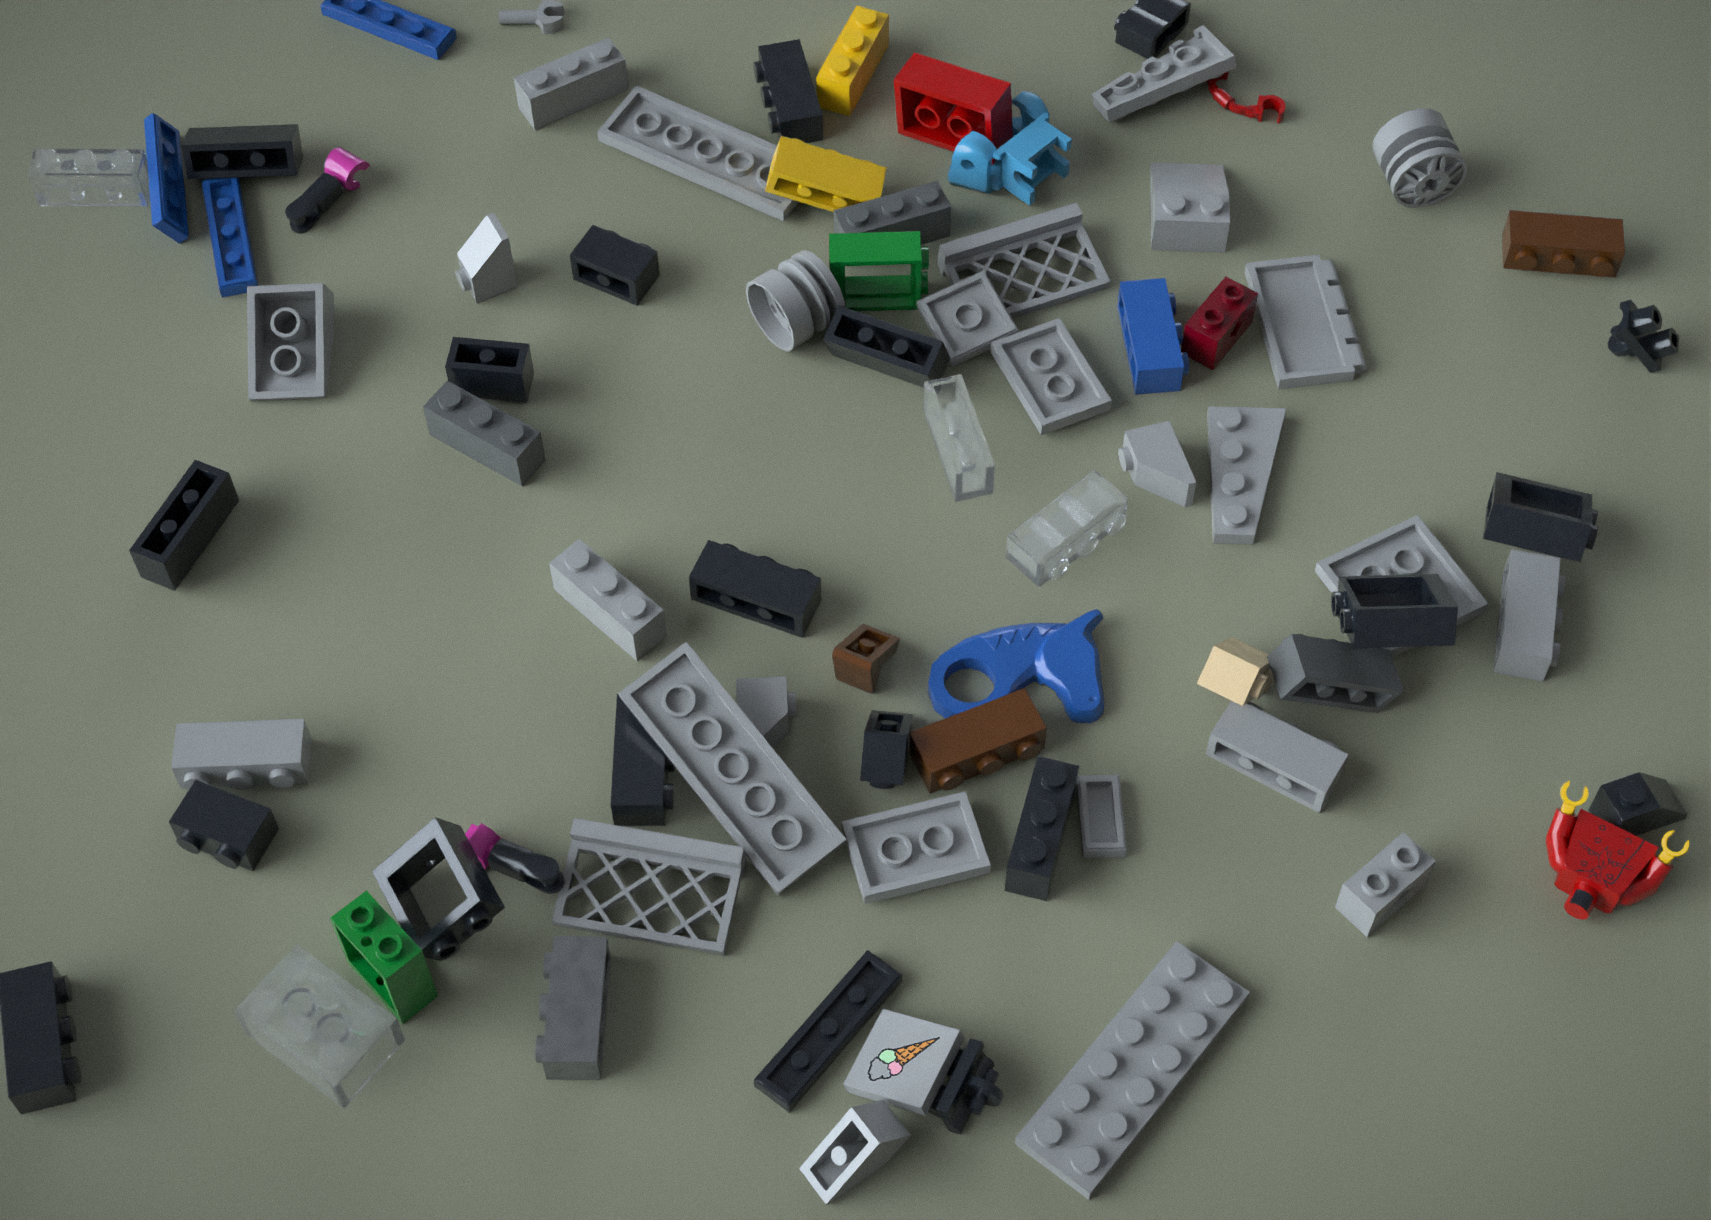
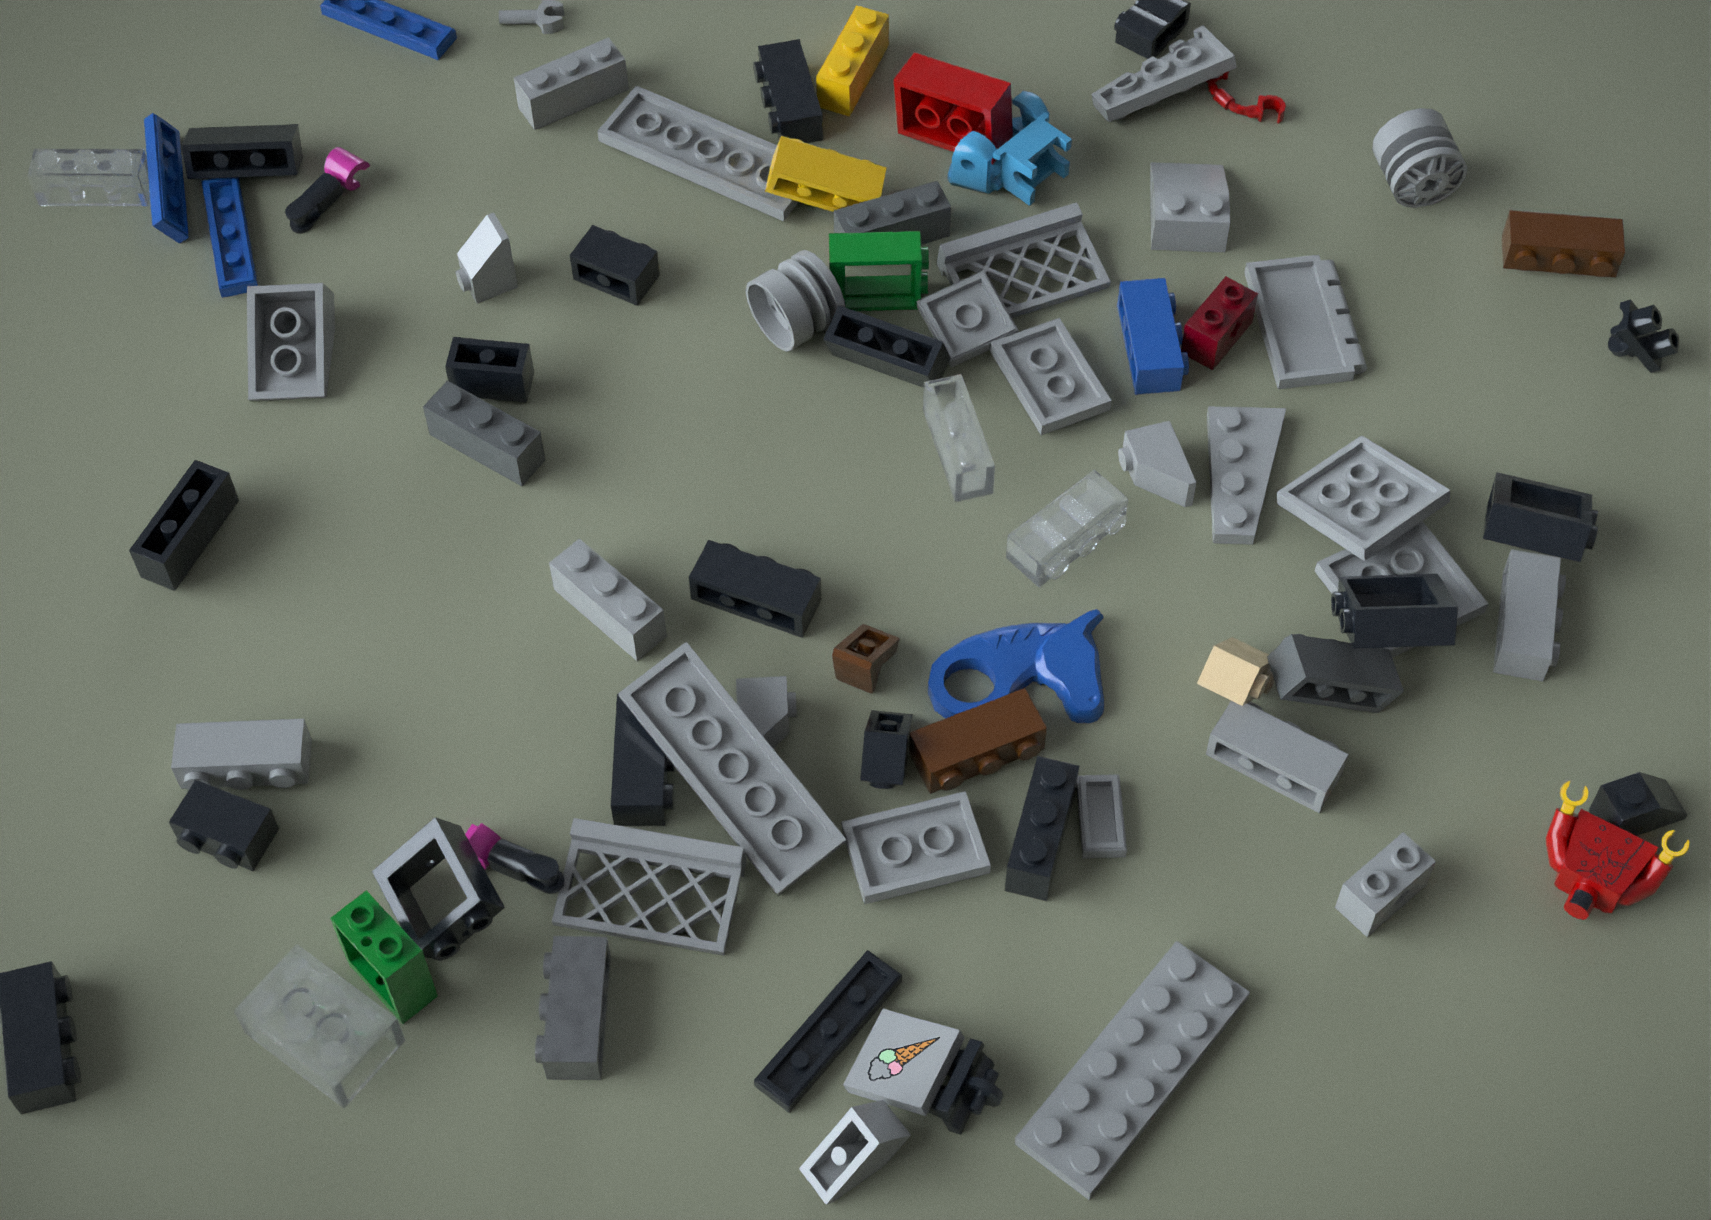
none -> light grey plate [1277,435,1450,561]

